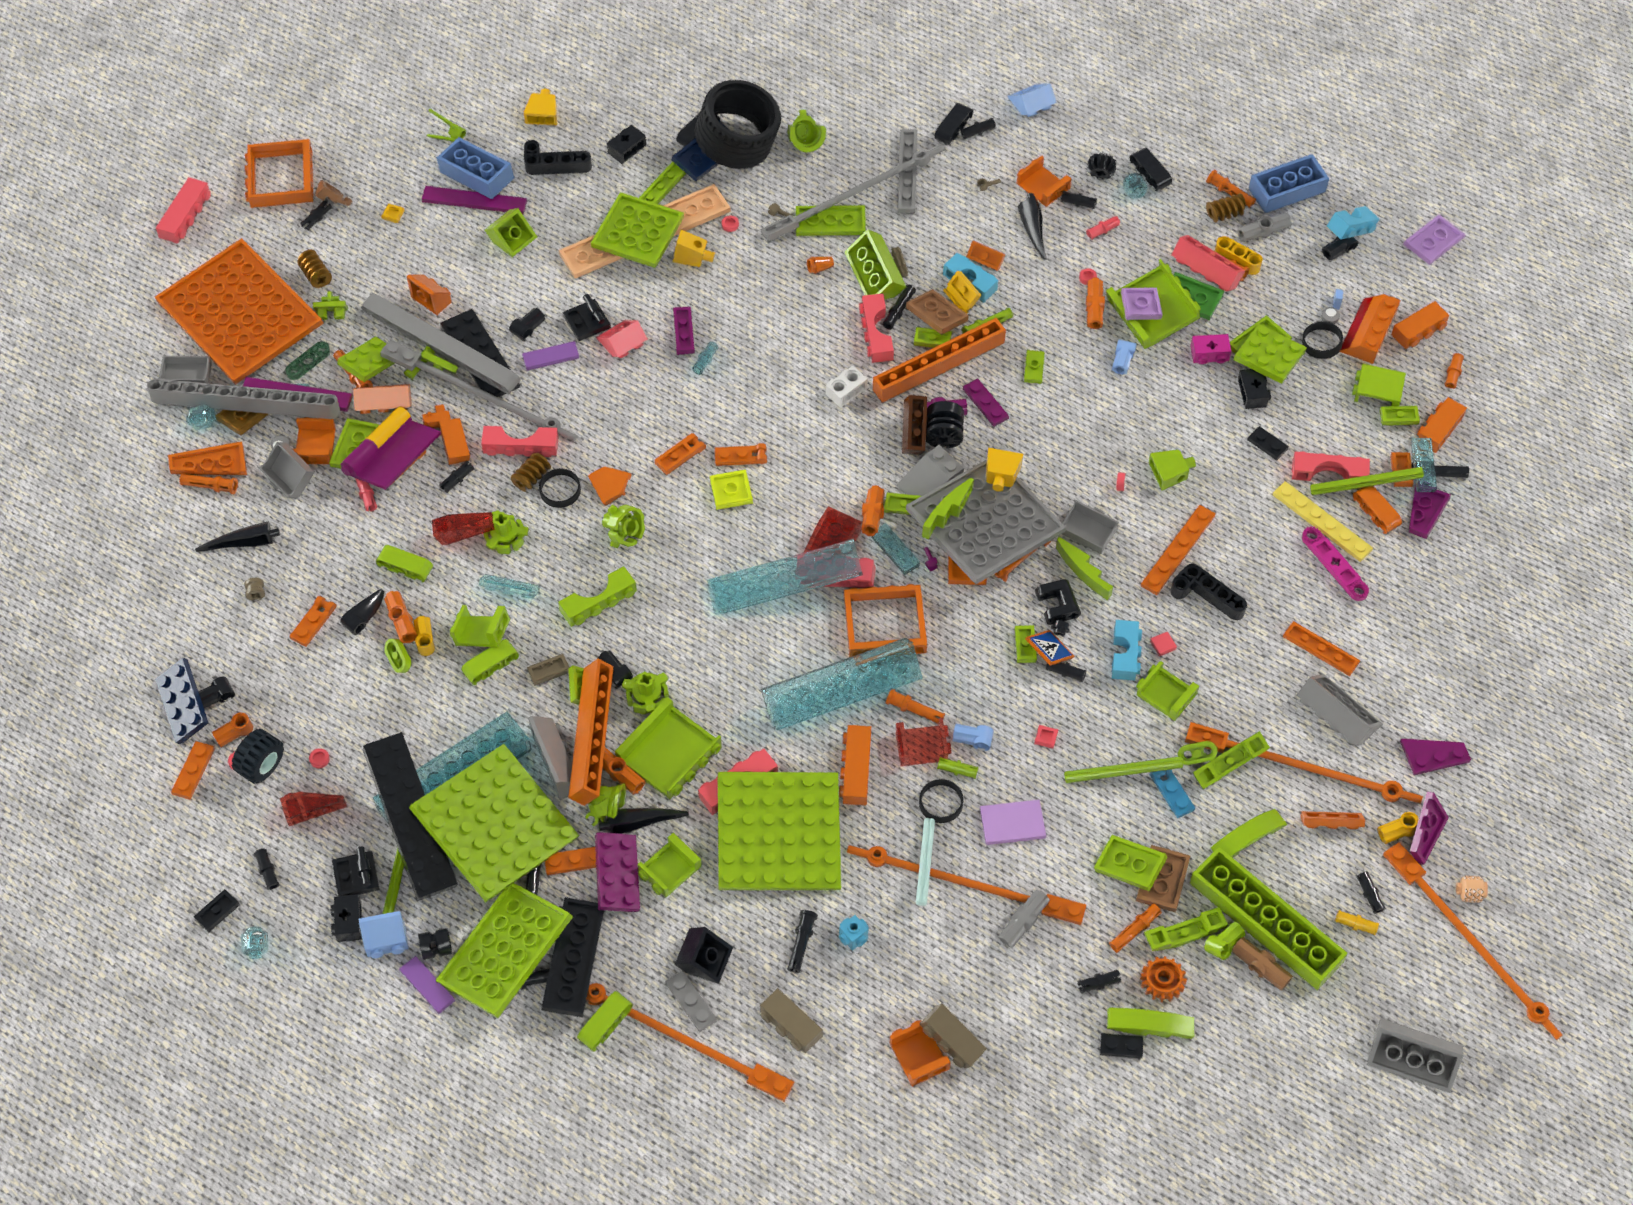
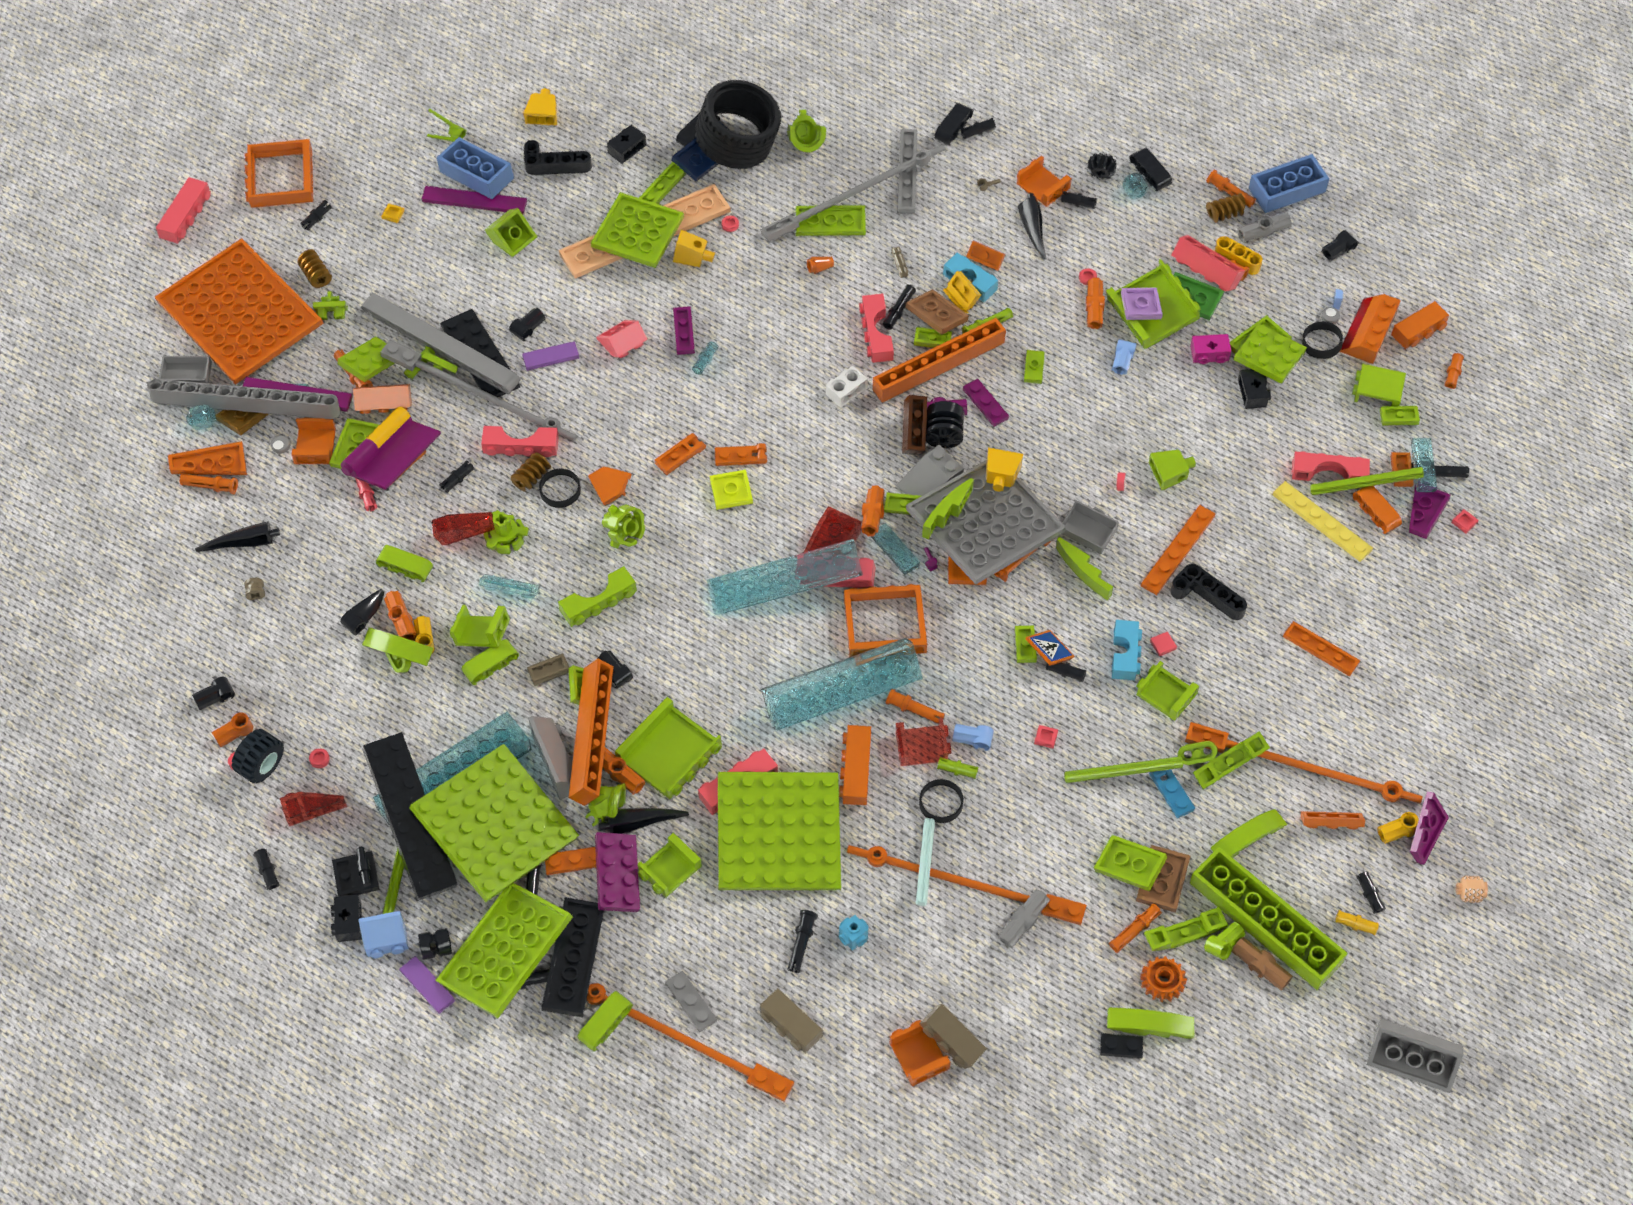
plate [155,658,209,744] -> none
orange plate [171,741,215,800] -> none
black plate [194,889,240,933] -> none
clear light blue head [241,927,268,959] -> none
light grey container [258,442,315,498] -> none
clear green beam [285,341,330,380] -> none
orange plate [289,596,337,647] -> none
medium nougat plate [315,180,352,206] -> none
orange slope [407,274,452,315] -> none
orange piece [422,404,470,465] -> none
black plate [563,294,611,342] -> none
lime piece [622,672,669,715] -> none
black slope [674,927,733,984] -> none
dark tan hand [768,203,793,217] -> none
lime slope [844,229,906,300] -> none
lavender tile [980,800,1046,845] -> none
light blue slope [1008,83,1057,117] -> none
black connector [1035,579,1081,625] -> none
black plate [1051,620,1070,636] -> none
black pin [1077,970,1121,993] -> none
coral axle [1086,216,1120,240] -> none
black plate [1247,426,1289,460] -> none
light grey slope [1297,674,1383,746] -> none
dark pink piece [1302,526,1369,601] -> none
medium azure arch [1327,206,1380,239] -> none
orange bar [1383,842,1563,1040] -> none
magenta wing [1400,738,1471,775] -> none
lavender tile [1403,215,1465,265] -> none
orange brick [1417,397,1467,453] -> none
none -> lime slope [362,627,433,666]
none -> coral tile [1451,509,1479,534]

